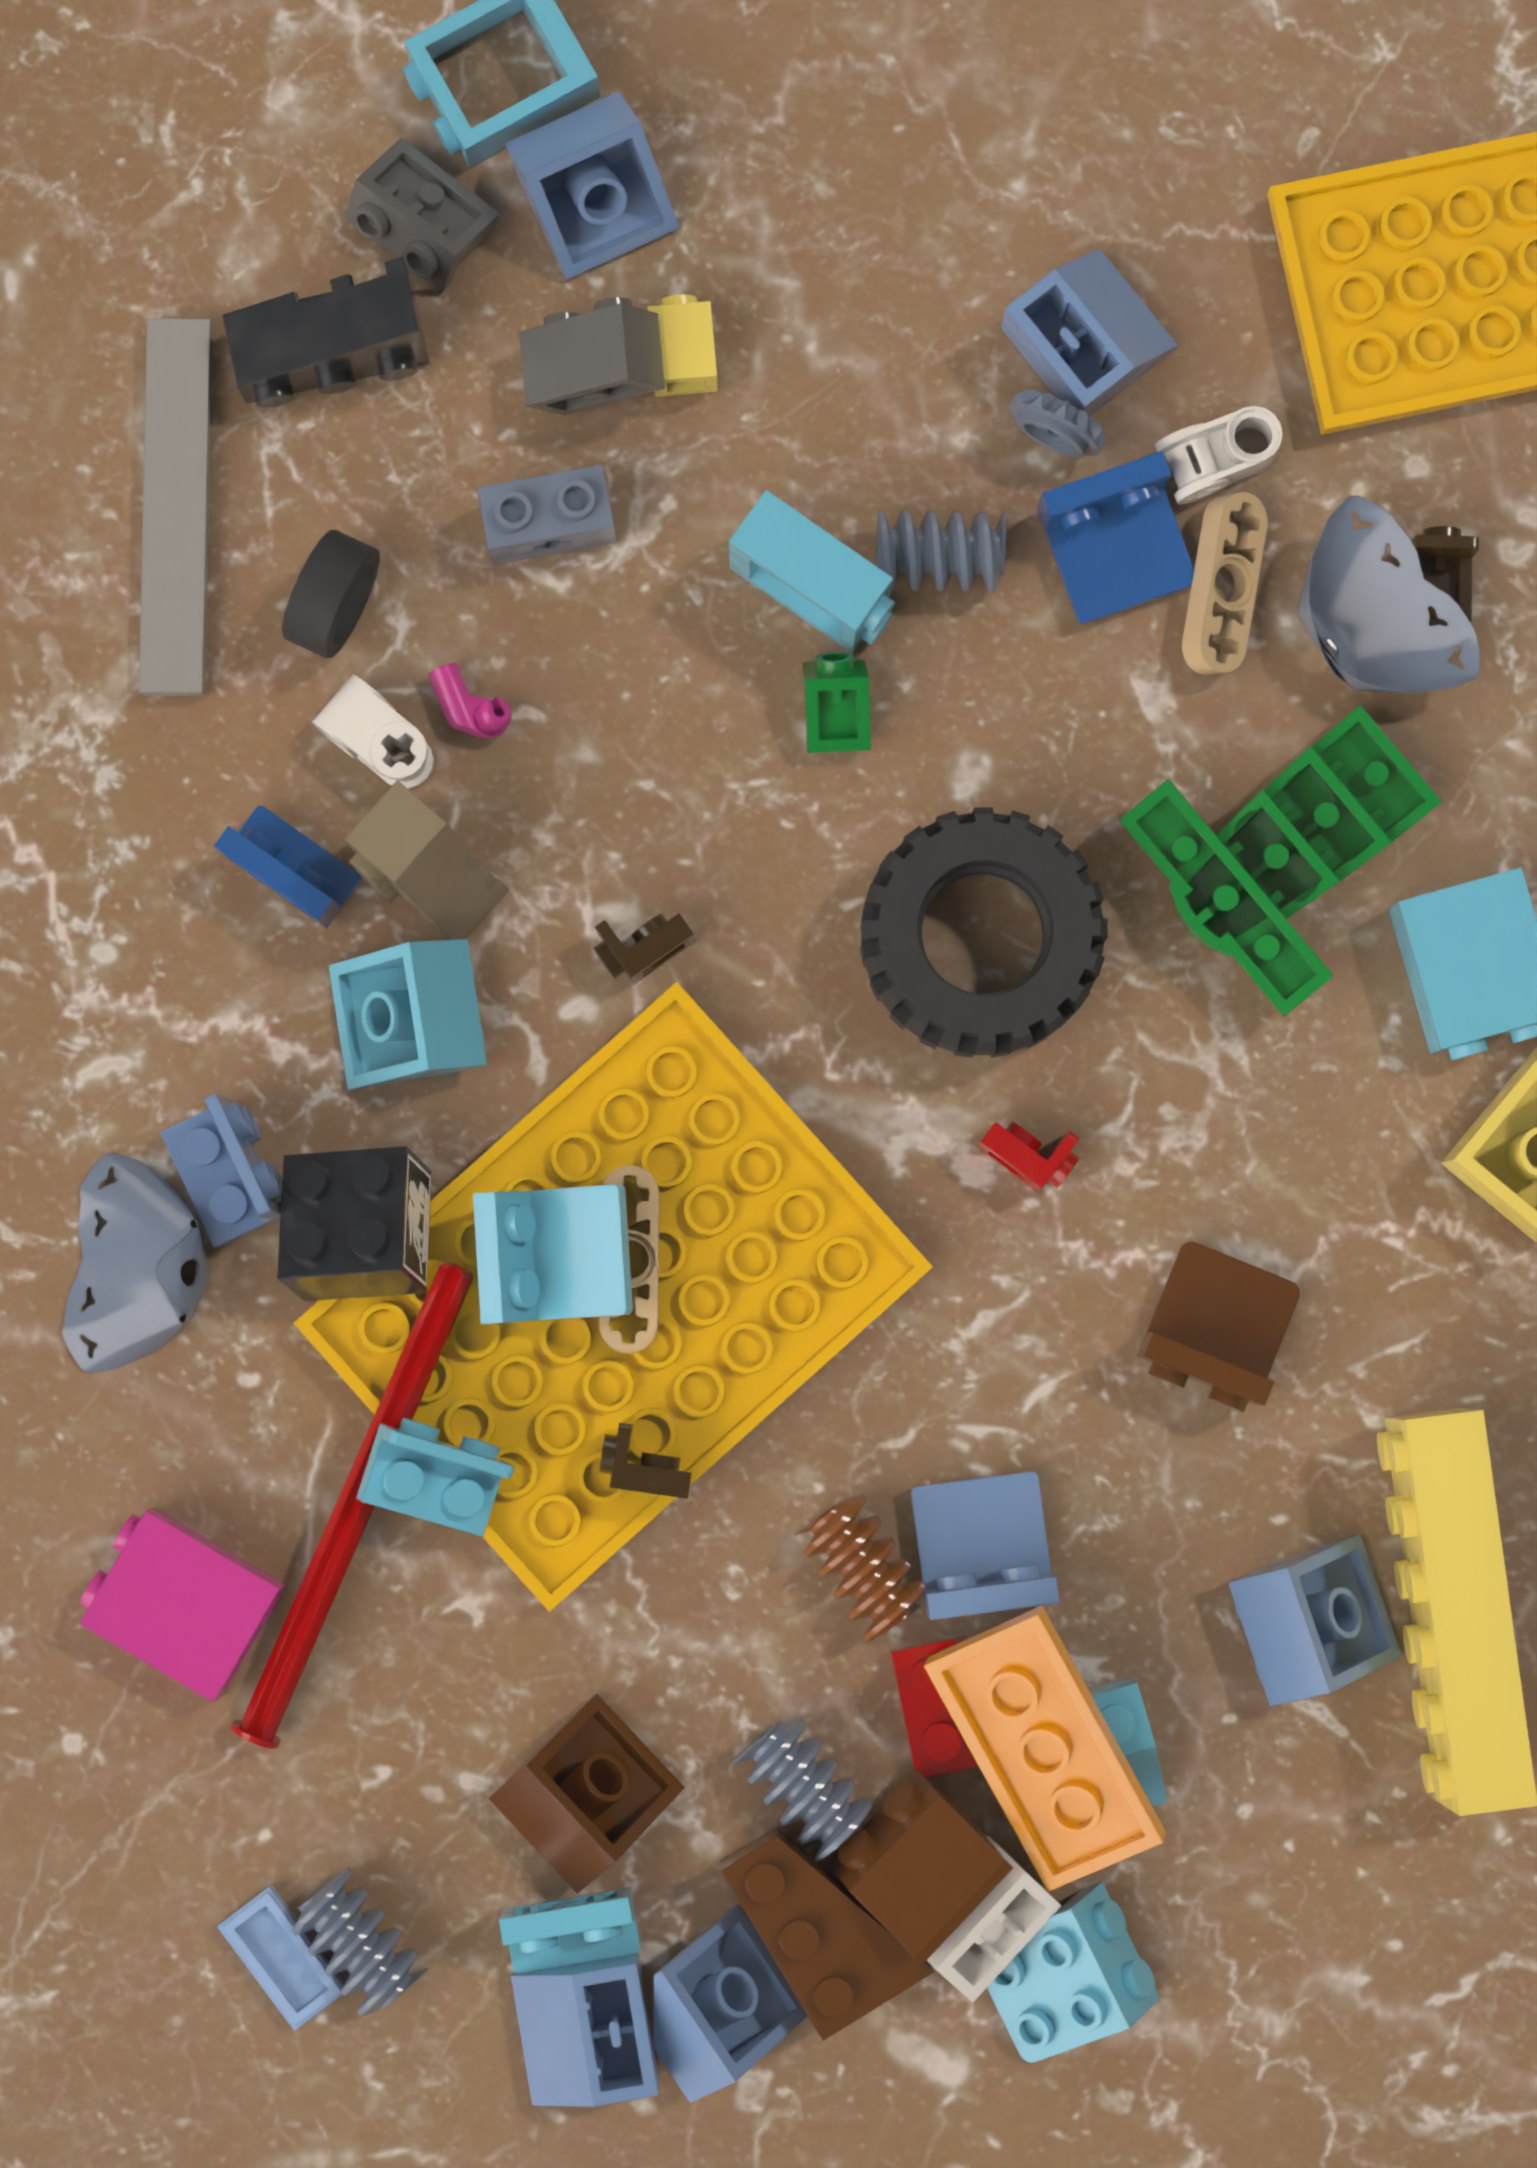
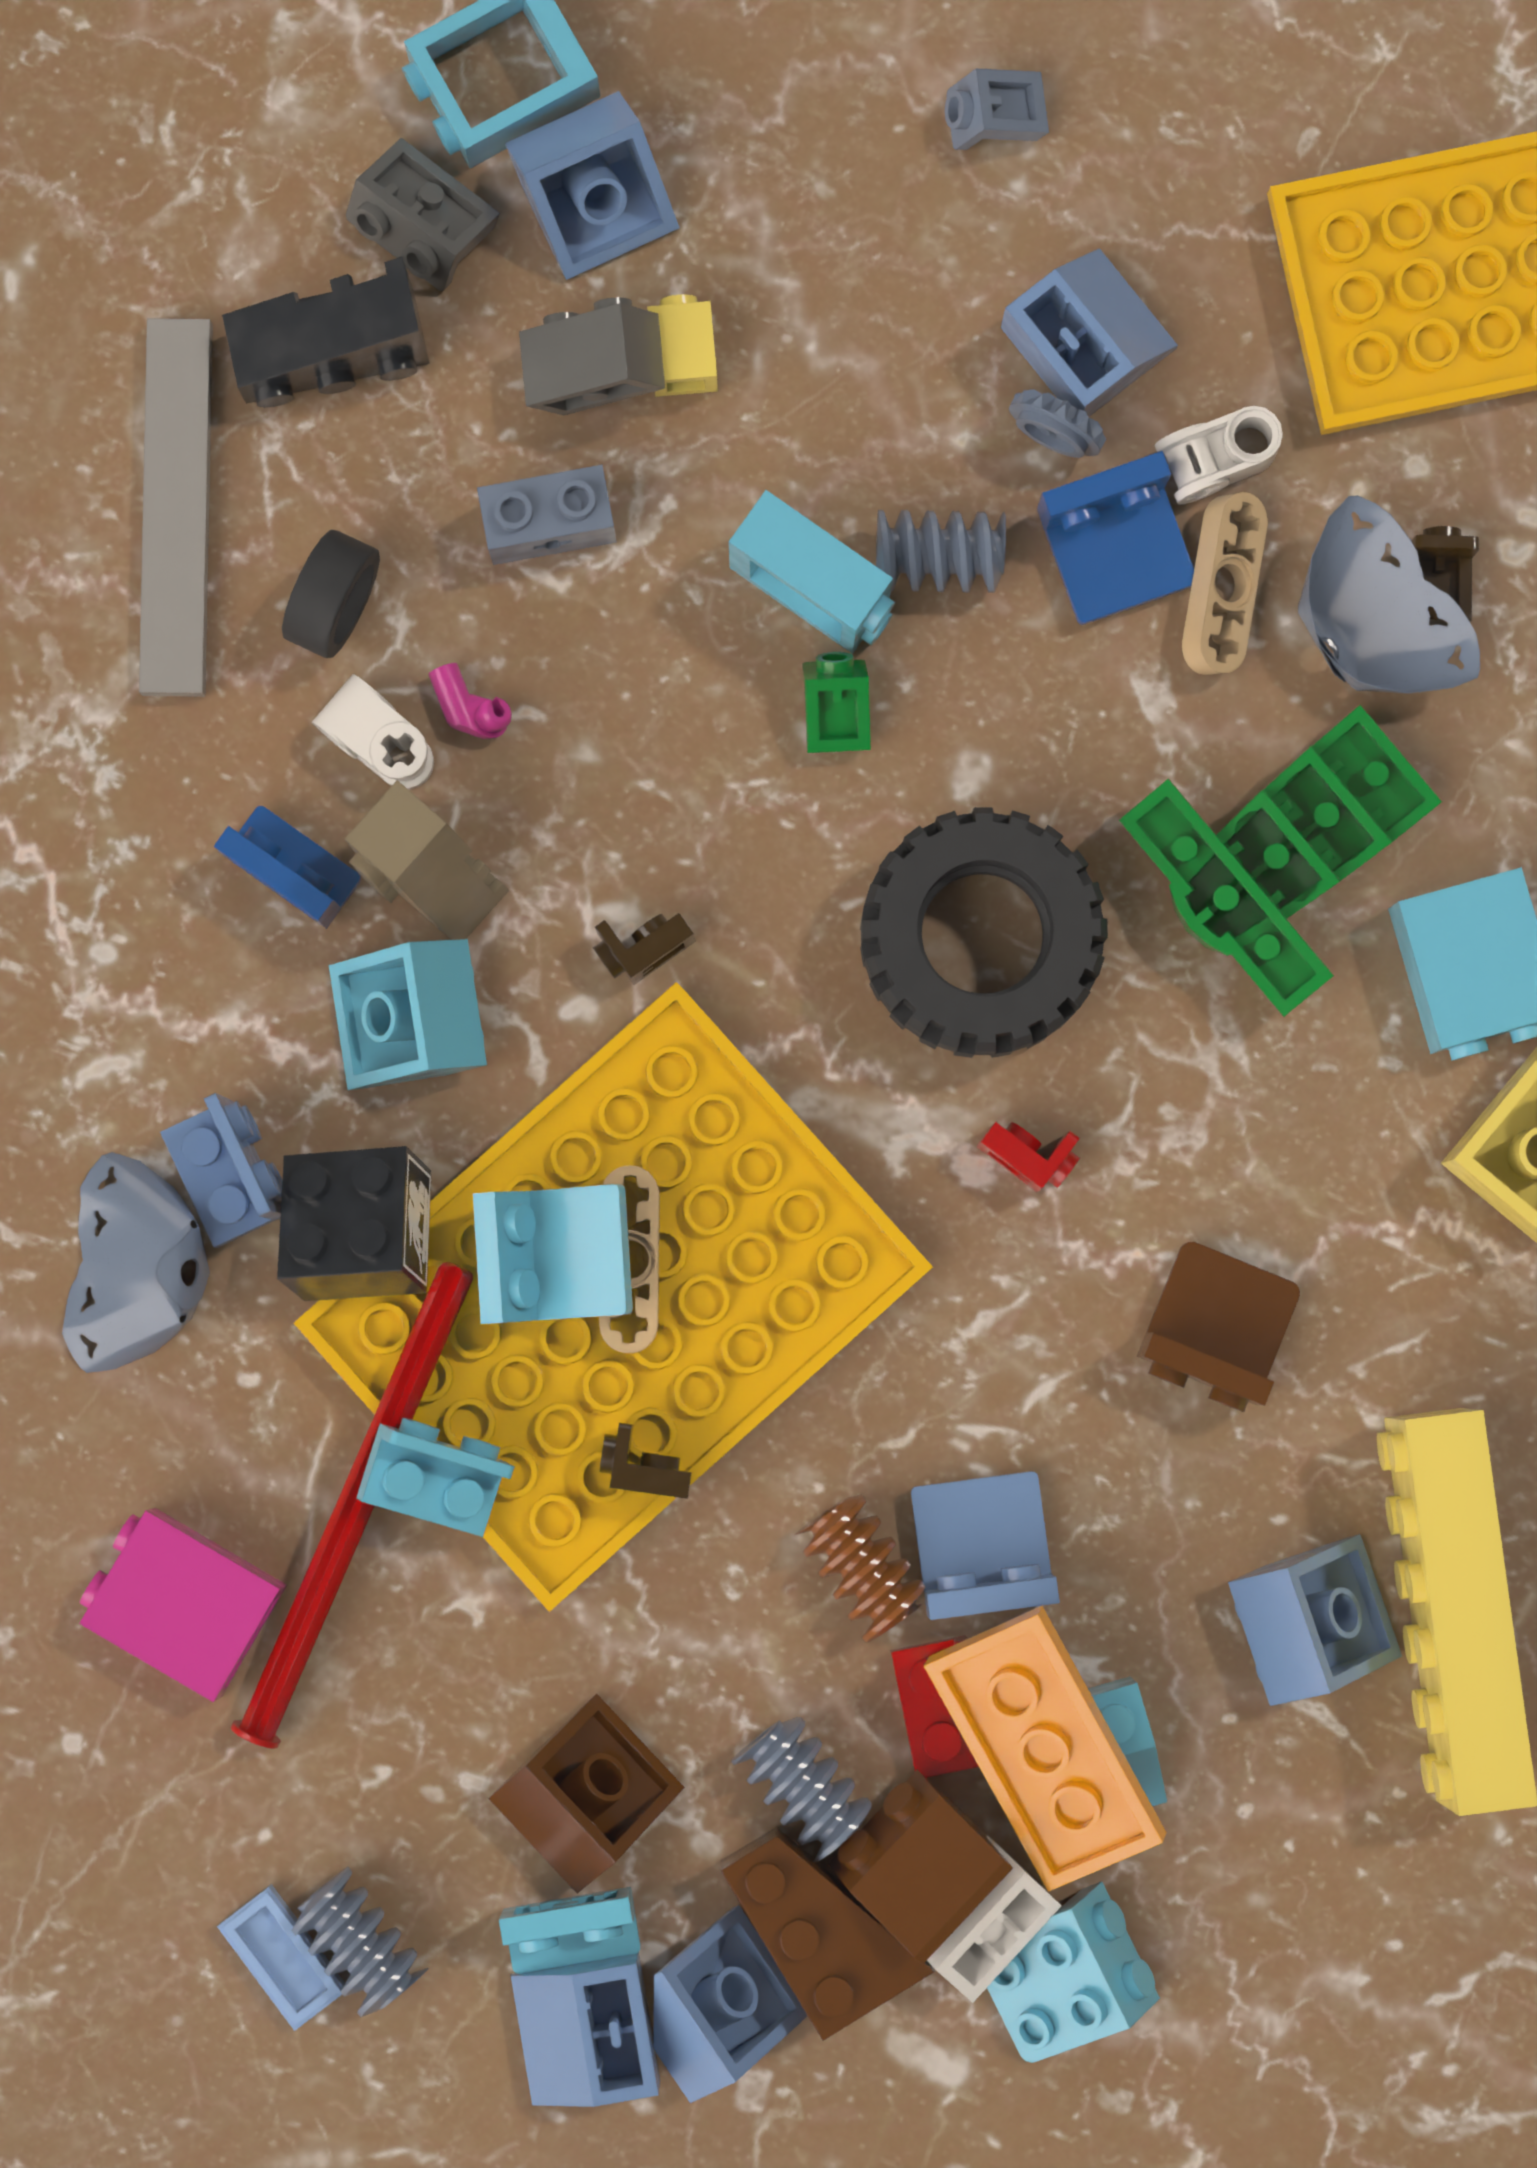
none -> sand blue bracket [945,68,1049,150]

